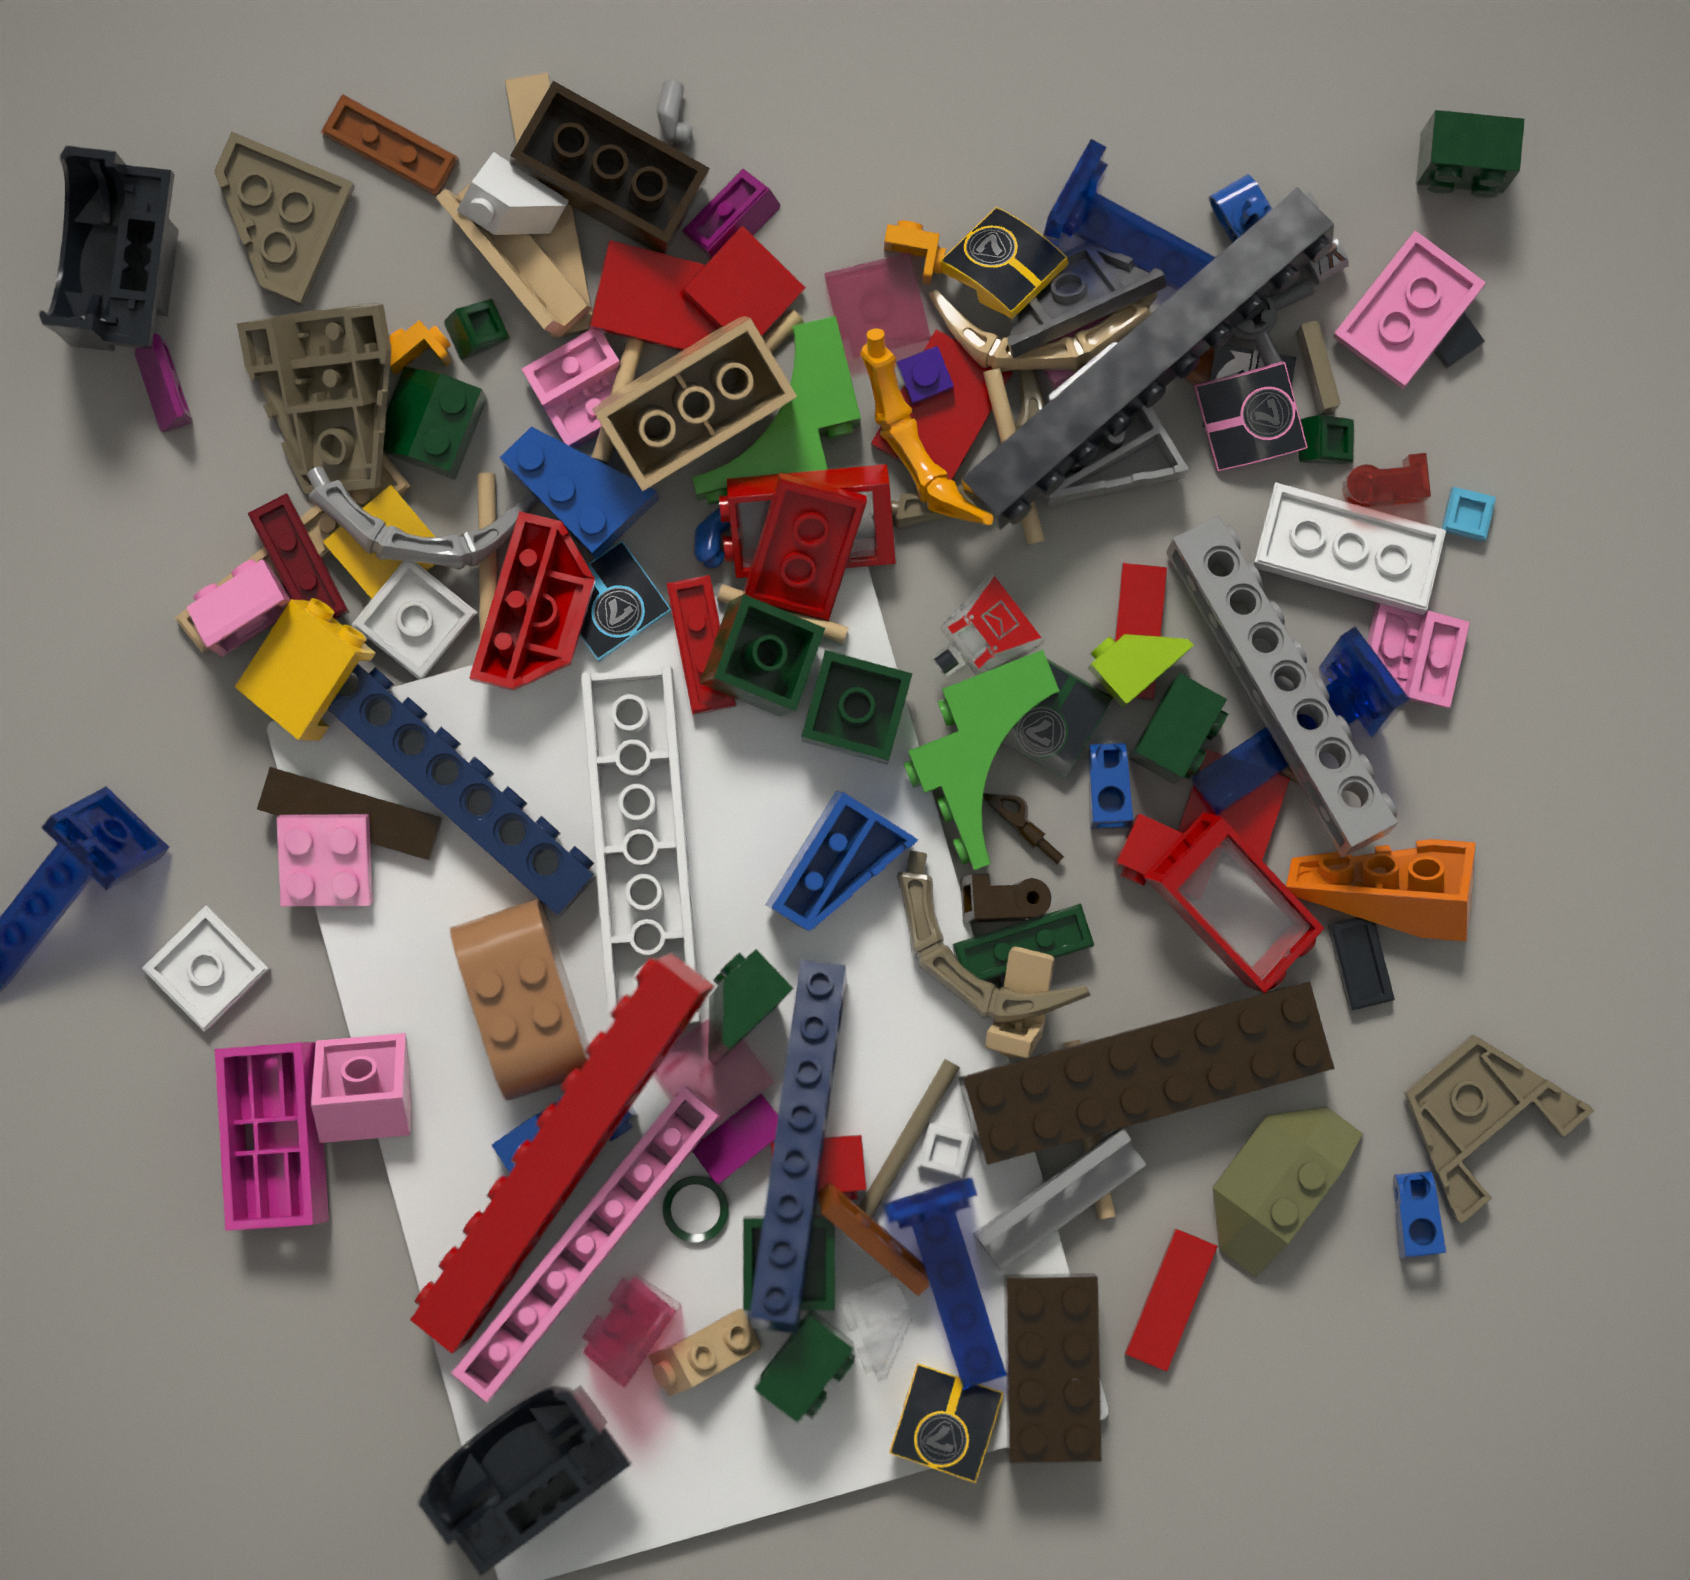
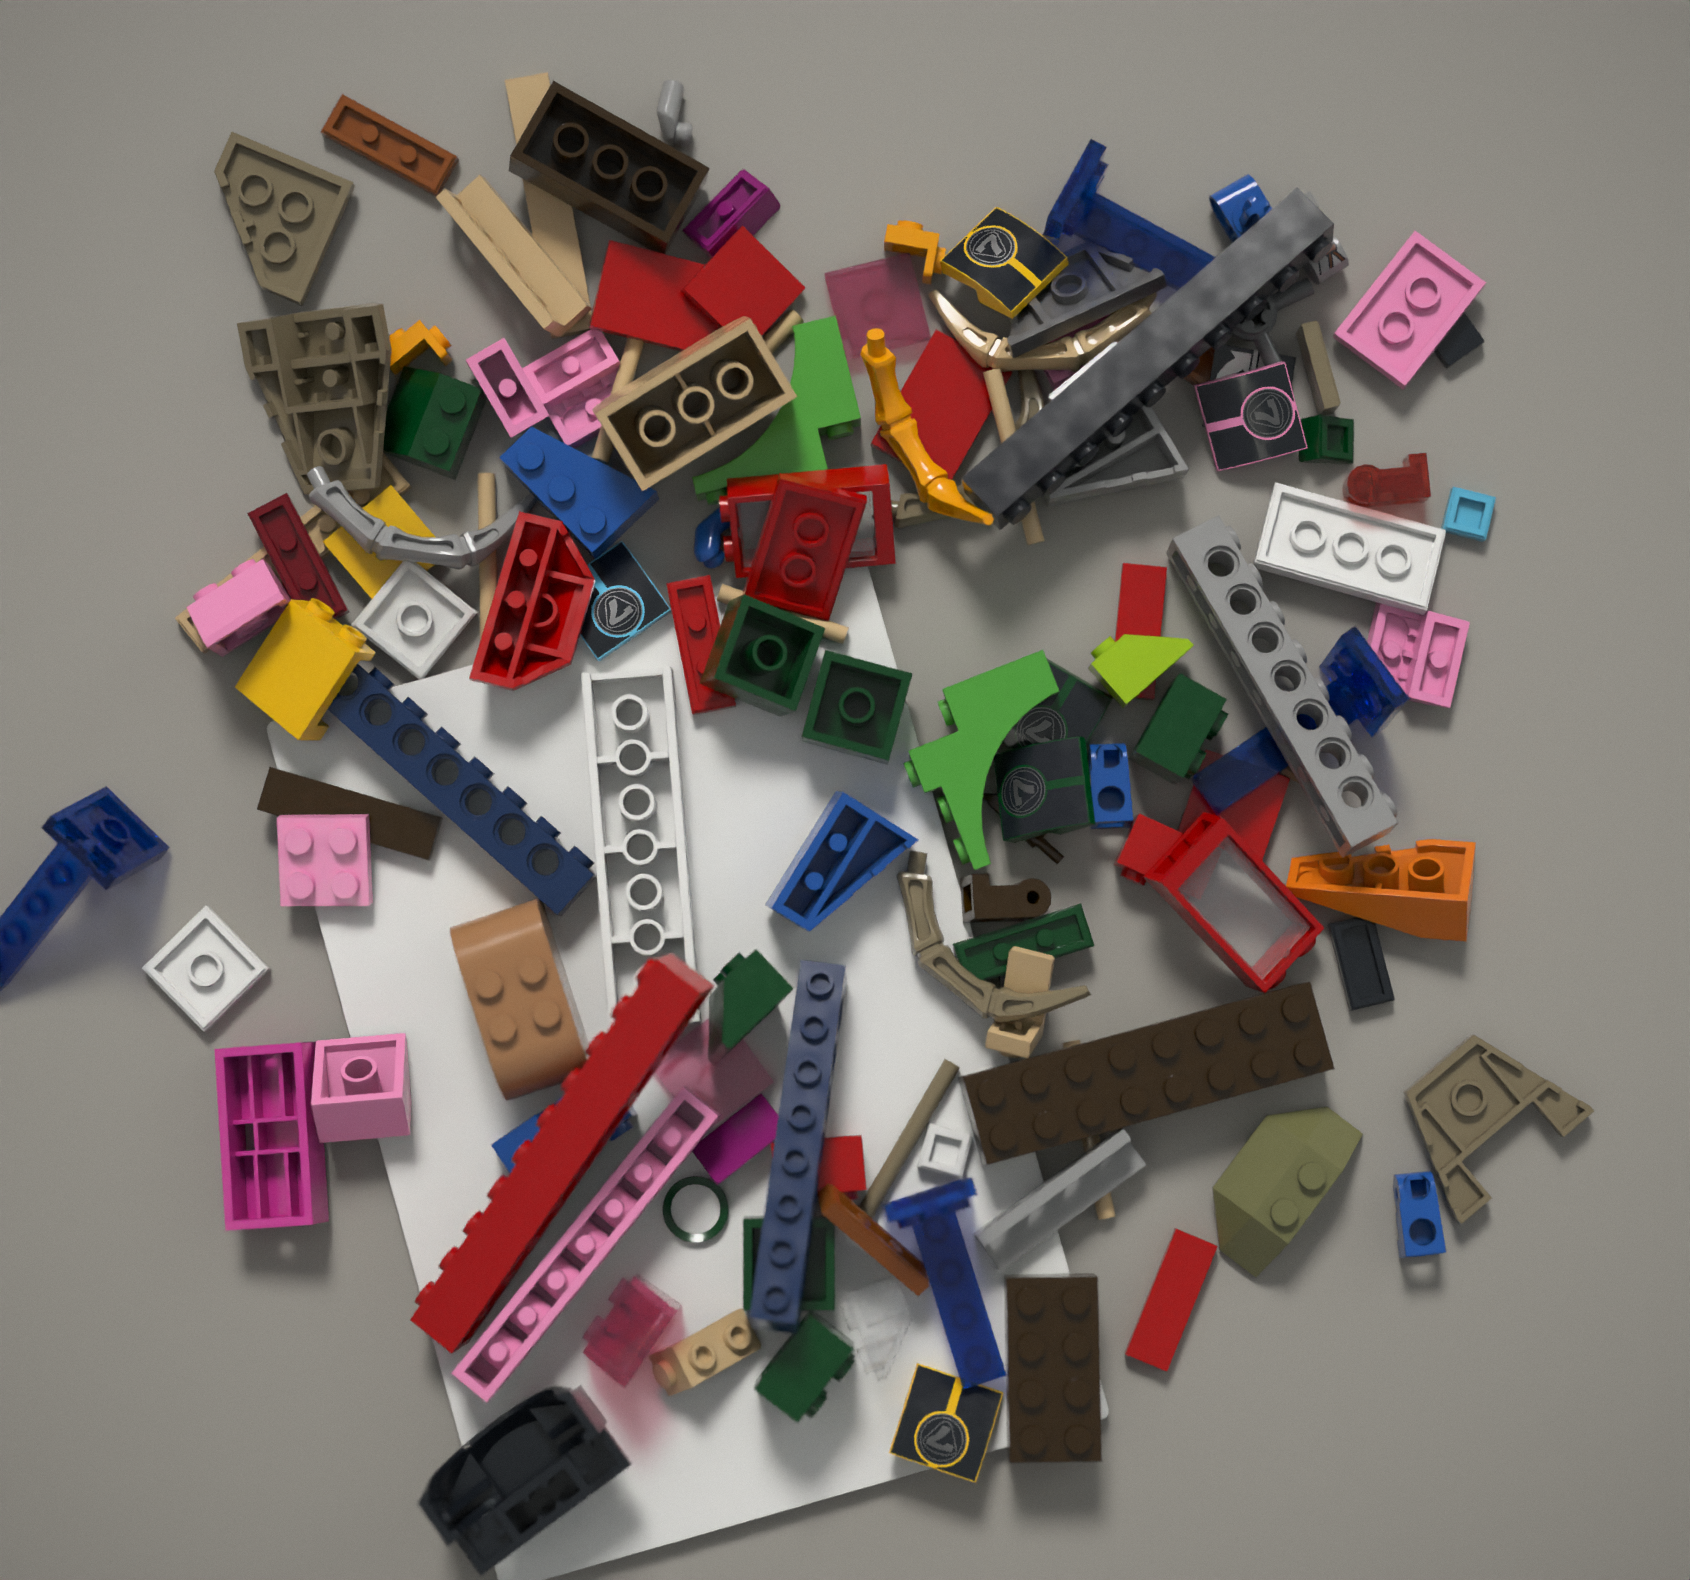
black piece [39,146,179,351] -> none
magenta slope [135,332,192,432] -> none
dark green slope [444,299,510,359] -> none
white slope [456,152,569,235] -> none
dark purple plate [896,346,954,406] -> none
torso [931,573,1044,678] -> none
dark green brick [1416,110,1525,198] -> none
none -> bright pink slope [466,338,550,438]
none -> black slope [994,736,1095,843]

